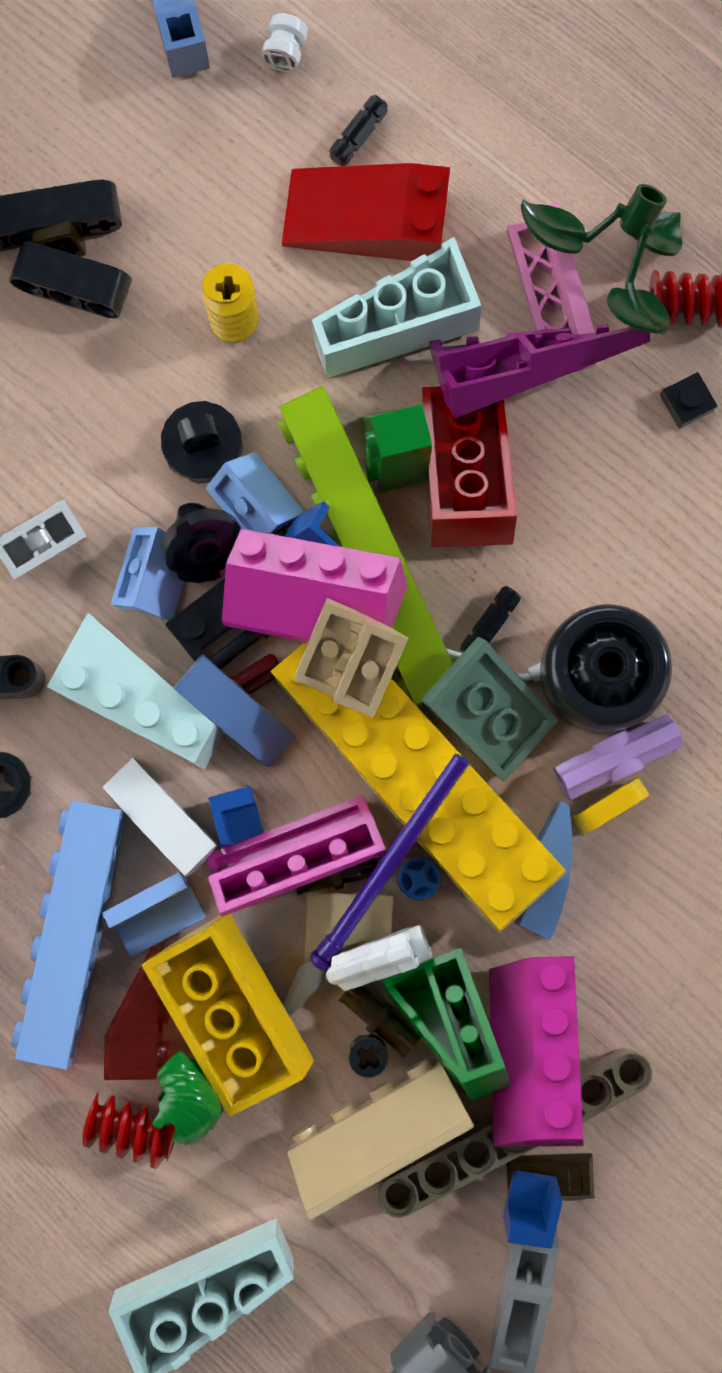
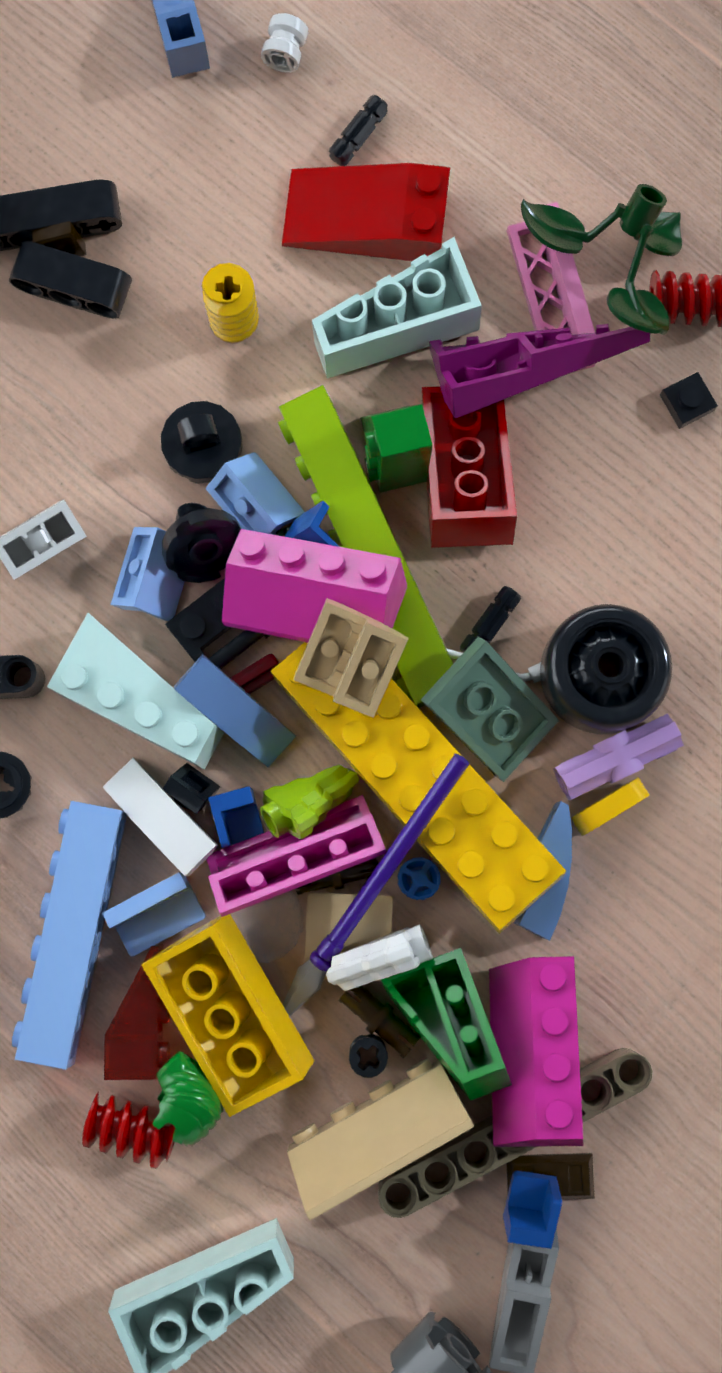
none -> black plate [163,763,220,814]
none -> lime rock [260,764,359,840]

